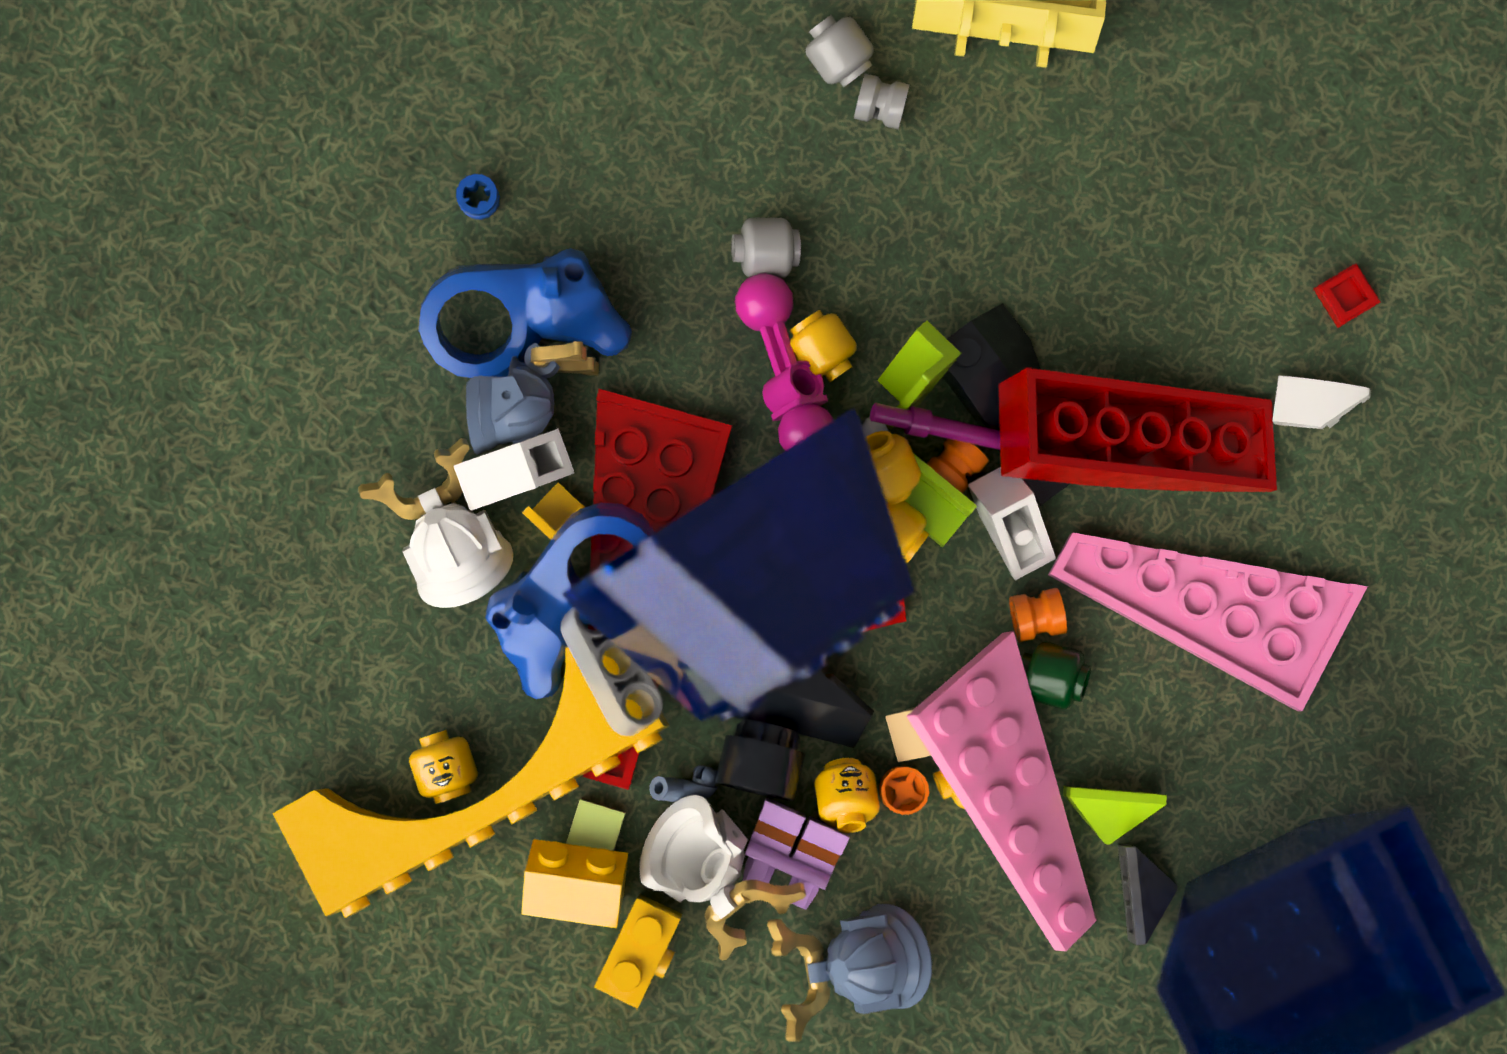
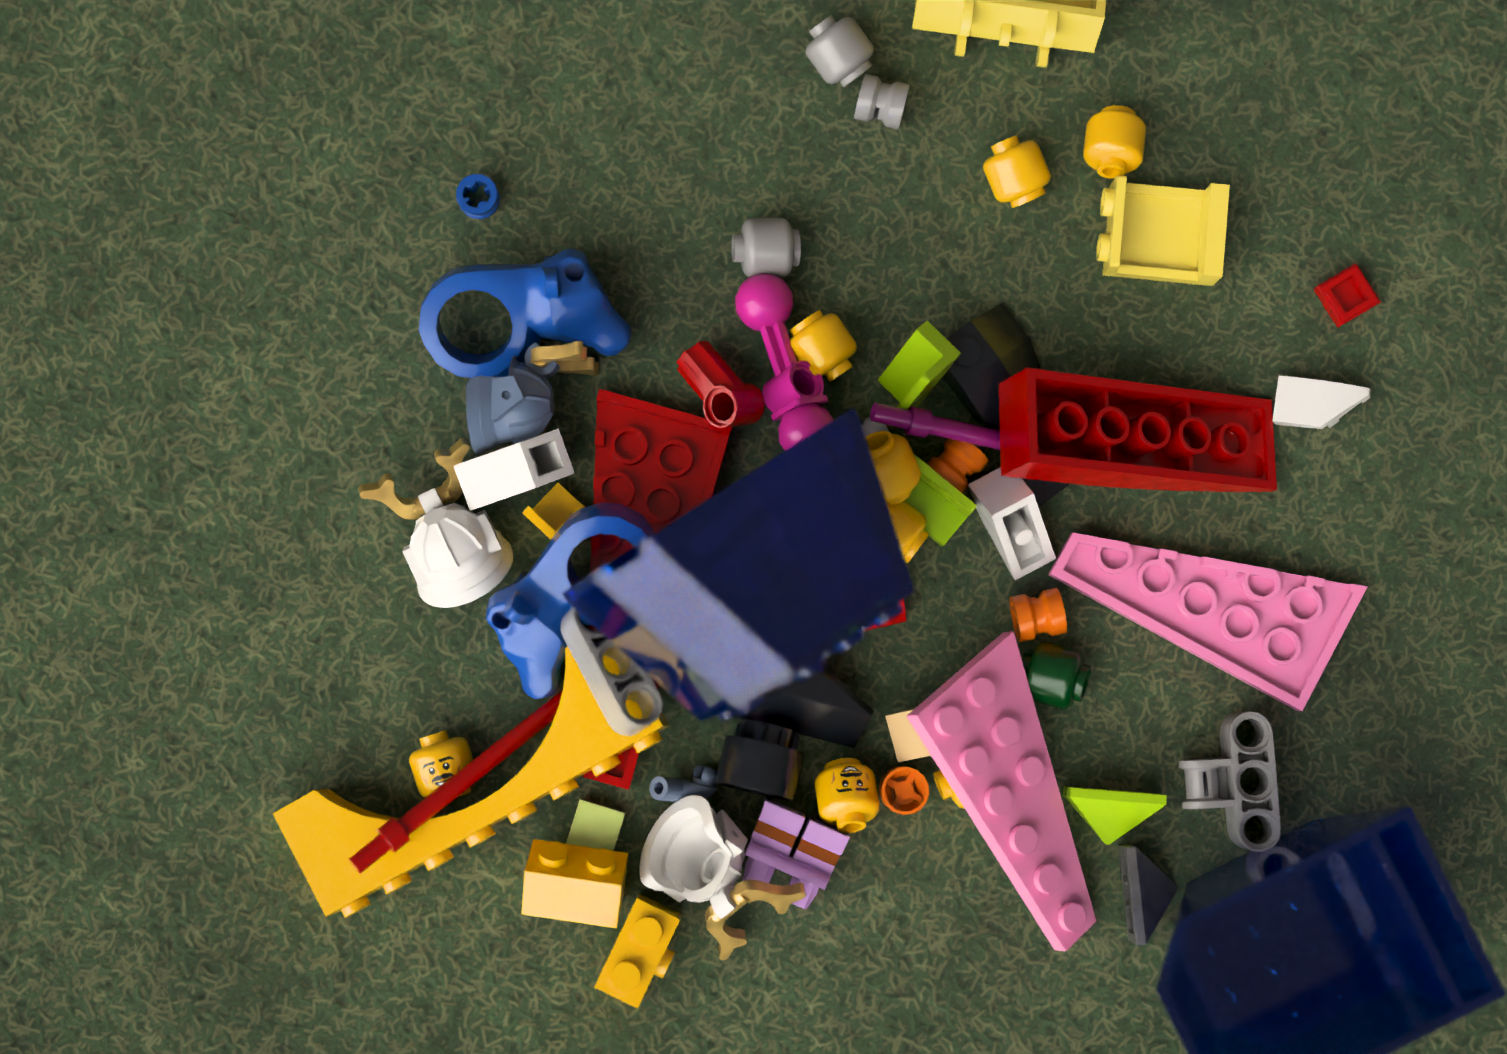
sand blue helmet [767,904,932,1042] -> none
none -> red bar [348,689,563,874]
none -> red piece [676,341,765,428]
none -> yellow head [983,135,1051,208]
none -> yellow head [1083,105,1146,179]
none -> light yellow panel [1096,175,1230,286]
none -> light grey piece [1179,711,1281,852]

